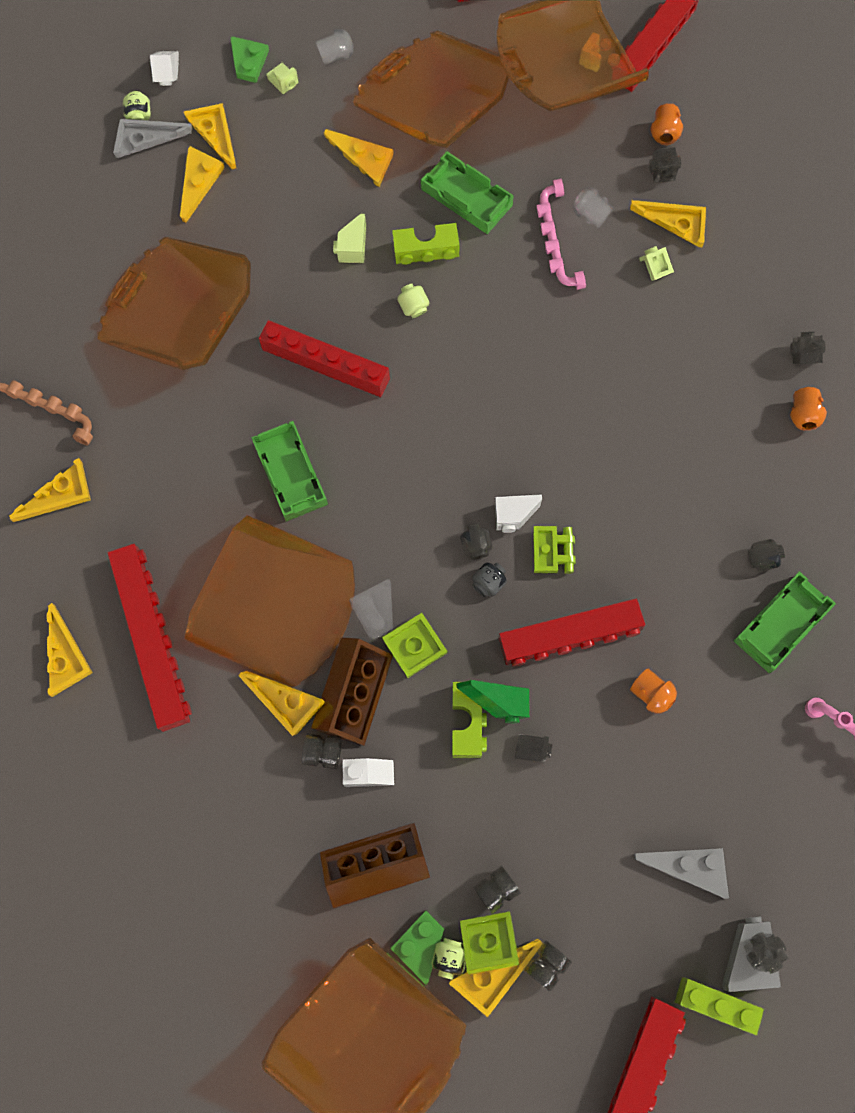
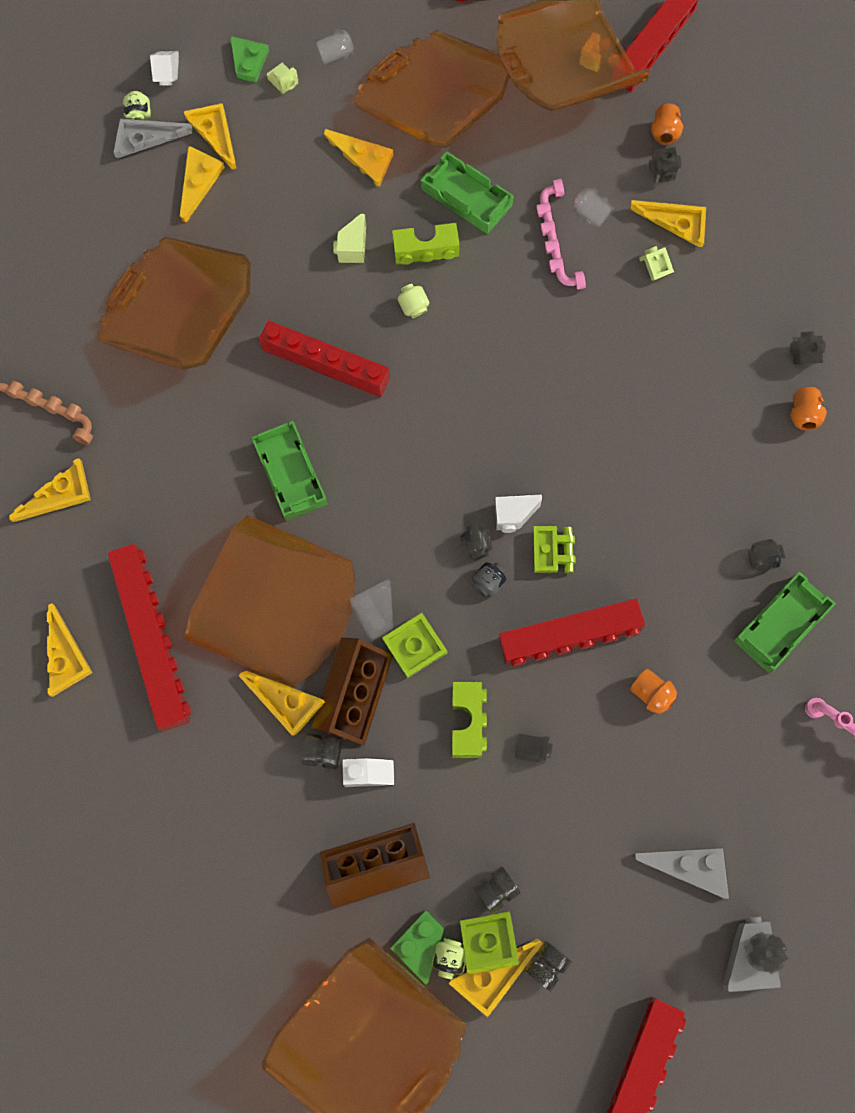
green slope [457,680,529,724] -> none
lime arch [675,977,764,1036] -> none

